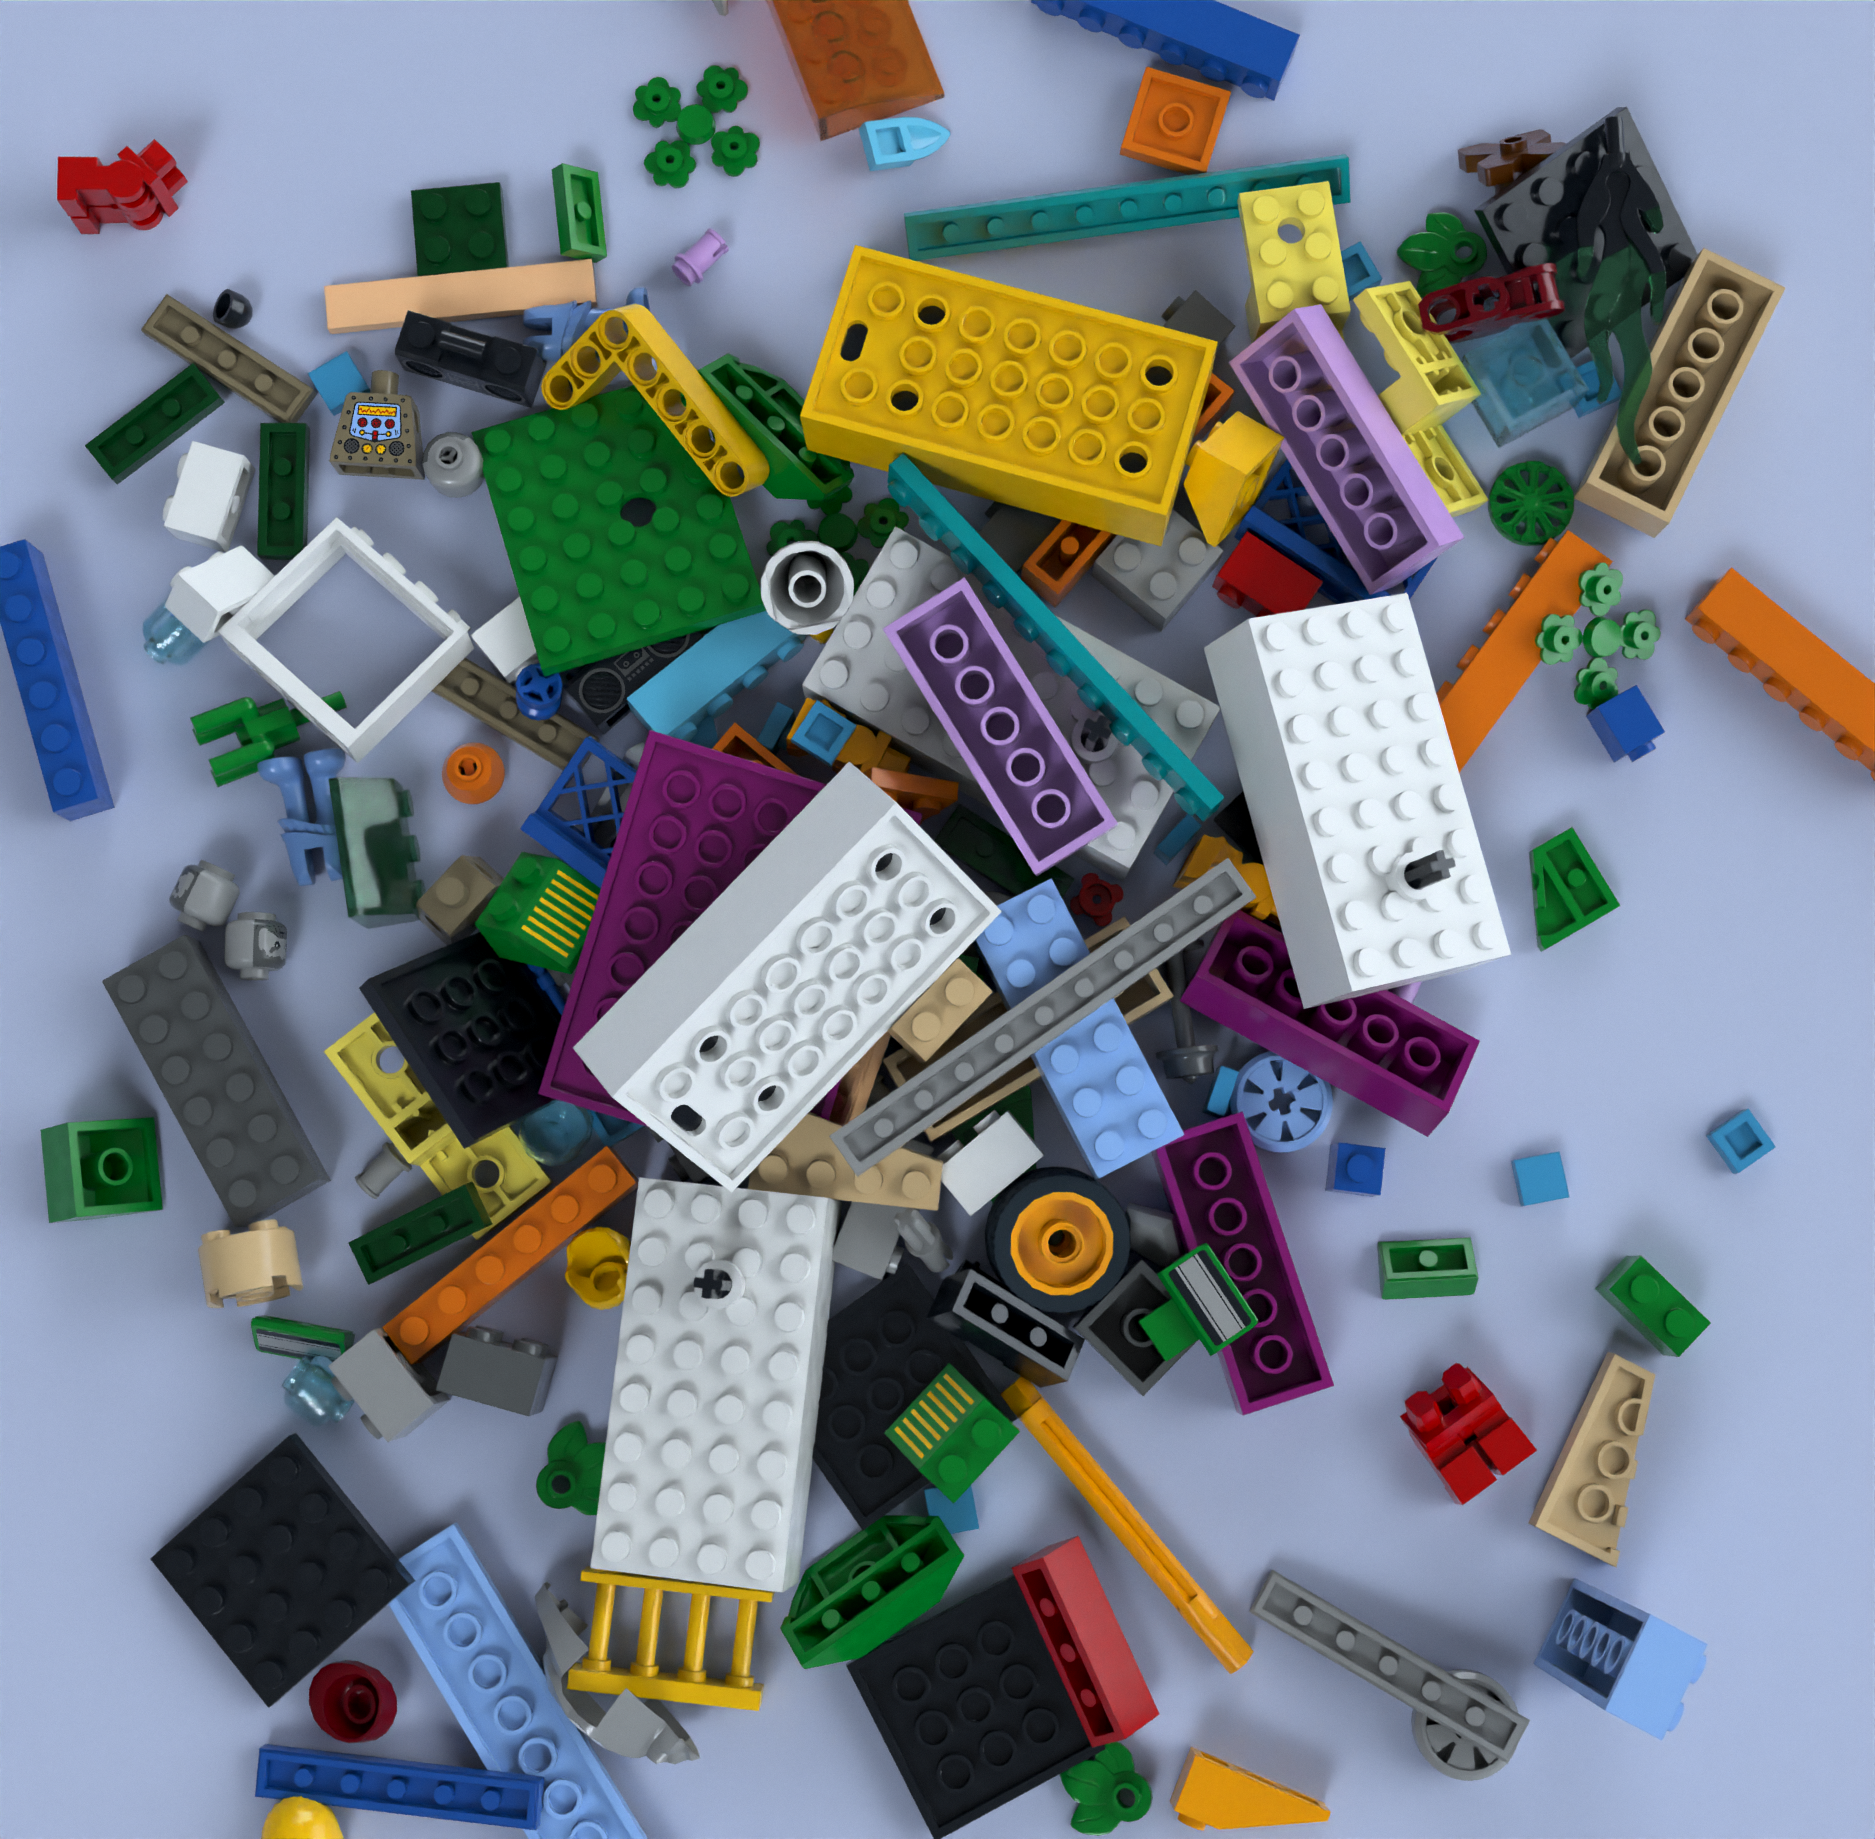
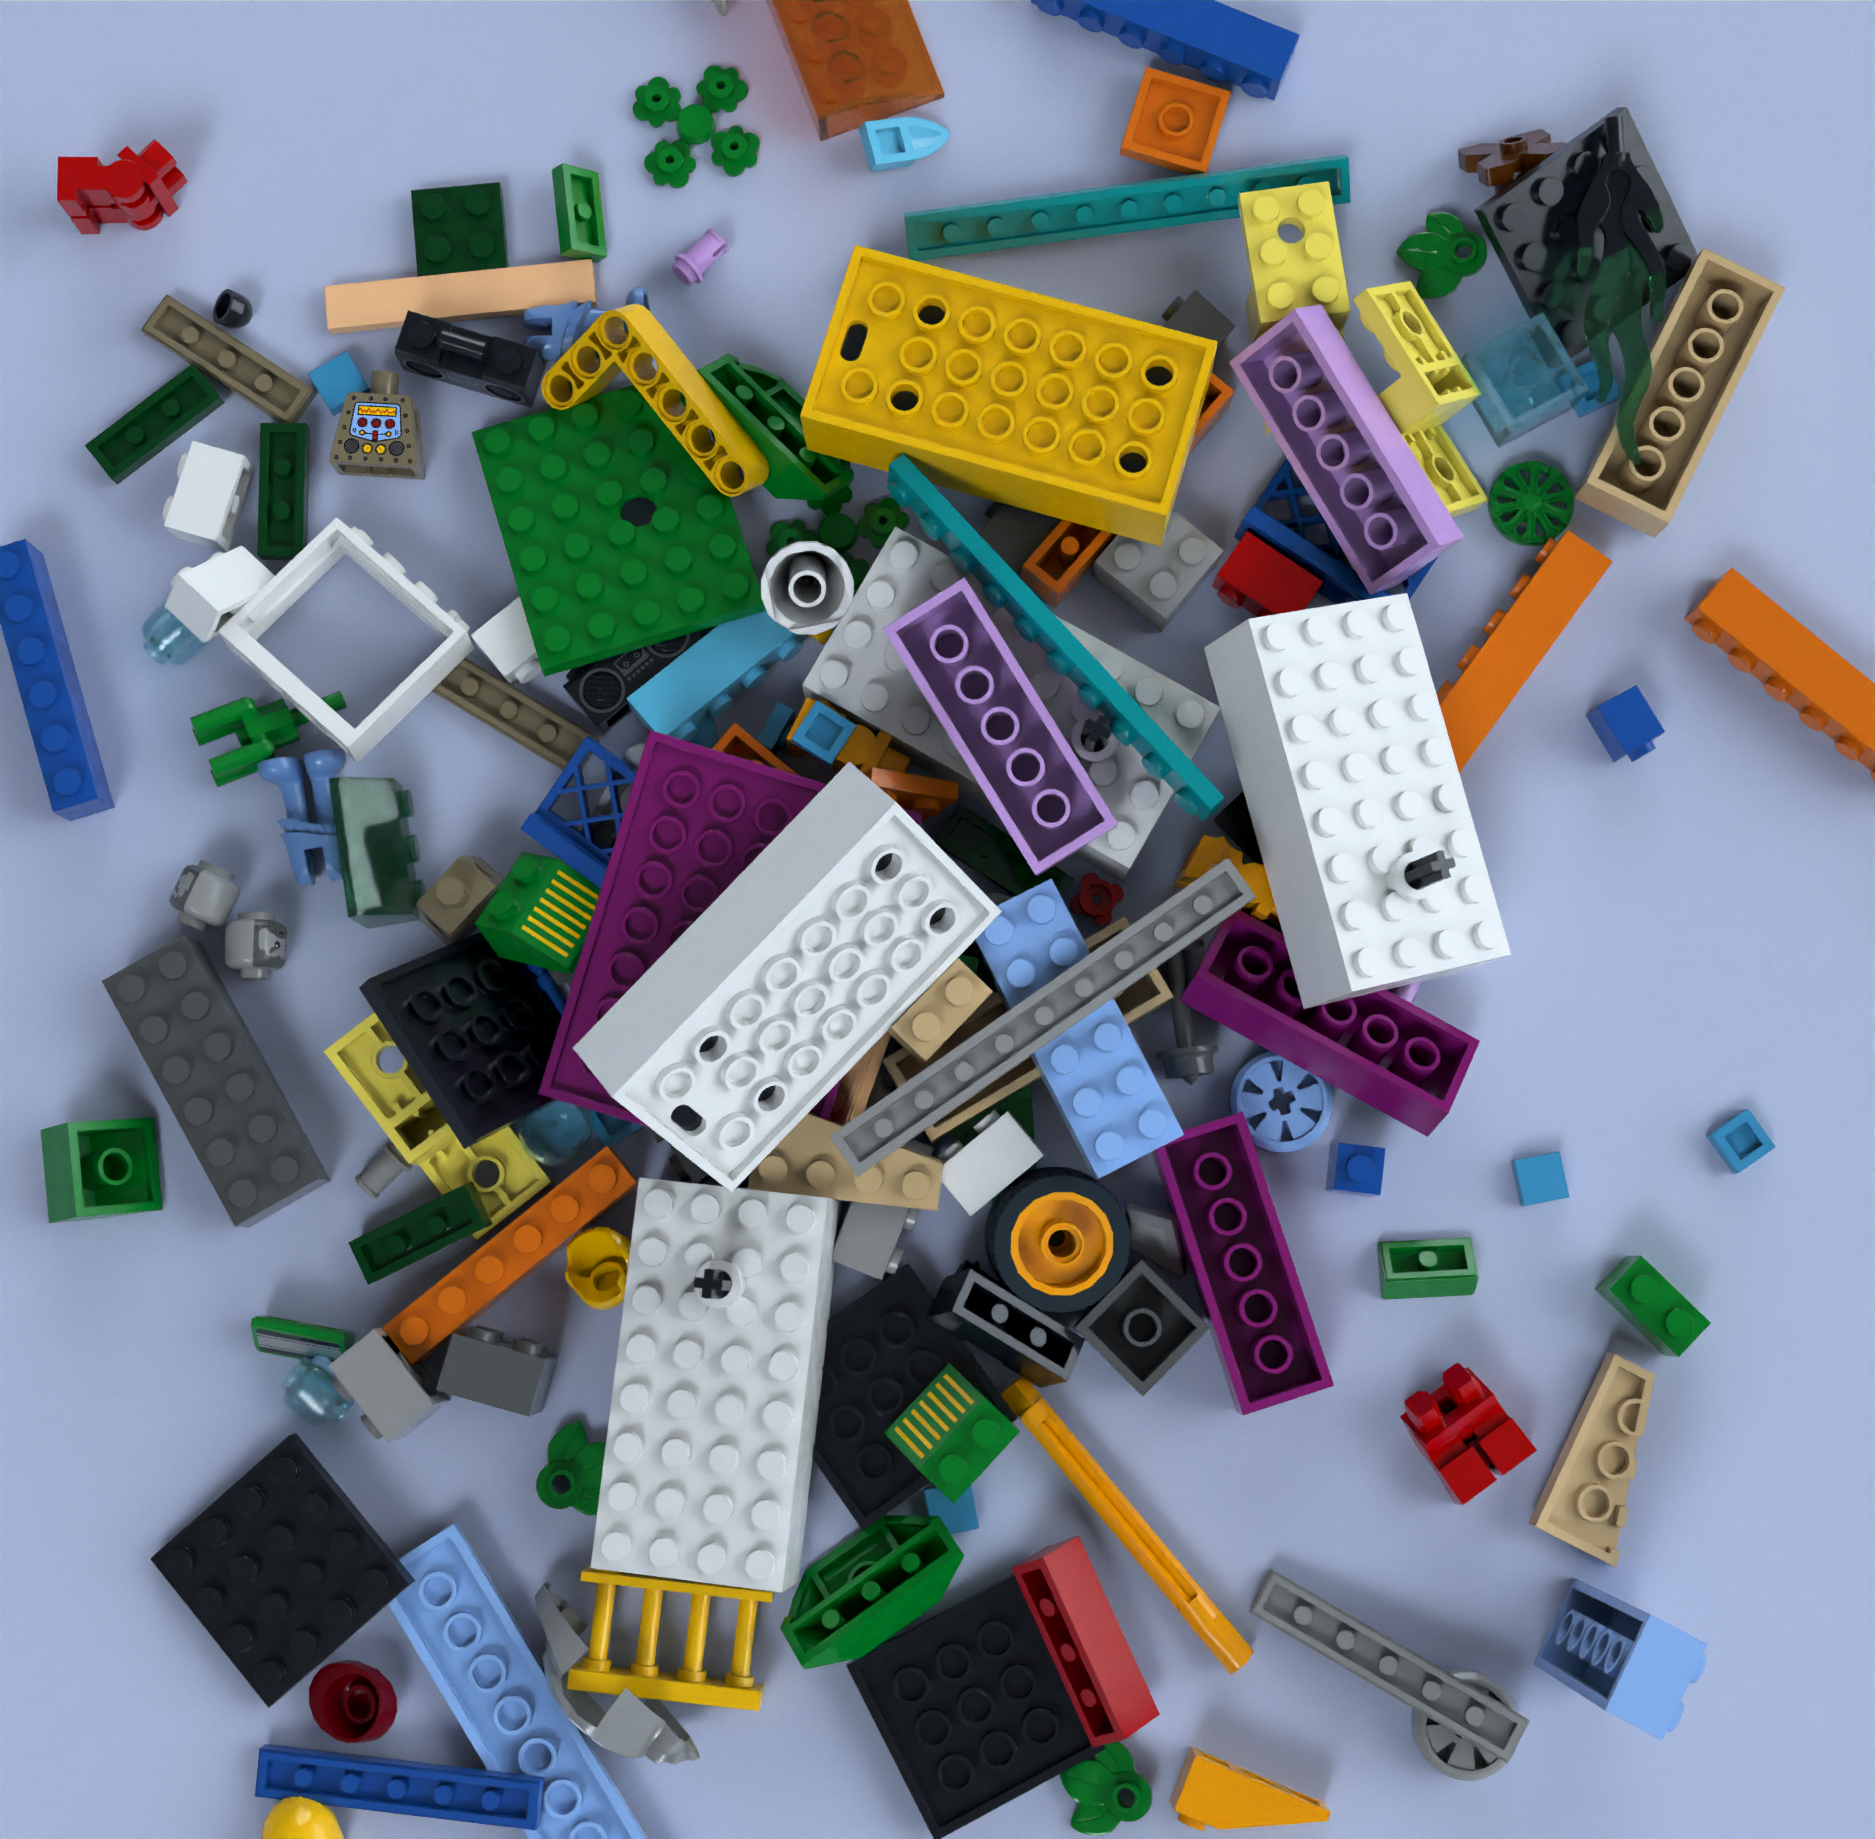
tan brick [198,1219,303,1308] -> none
light grey head [422,432,485,498] -> none
orange cone [442,742,505,804] -> none
blue wheel [516,663,563,721] -> none
light grey axle [894,1208,953,1272] -> none
green tile [1138,1298,1199,1362] -> none
dark azure tile [1153,814,1202,866] -> none
slope [1157,1243,1258,1356] -> none
yellow slope [1183,411,1285,547] -> none
dark azure tile [1202,1065,1239,1118] -> none
dark azure tile [1341,241,1383,301] -> none
dark red piece [1418,263,1565,344] -> none
green wing [1529,827,1620,952] -> none
green plant [1535,562,1661,710] -> none

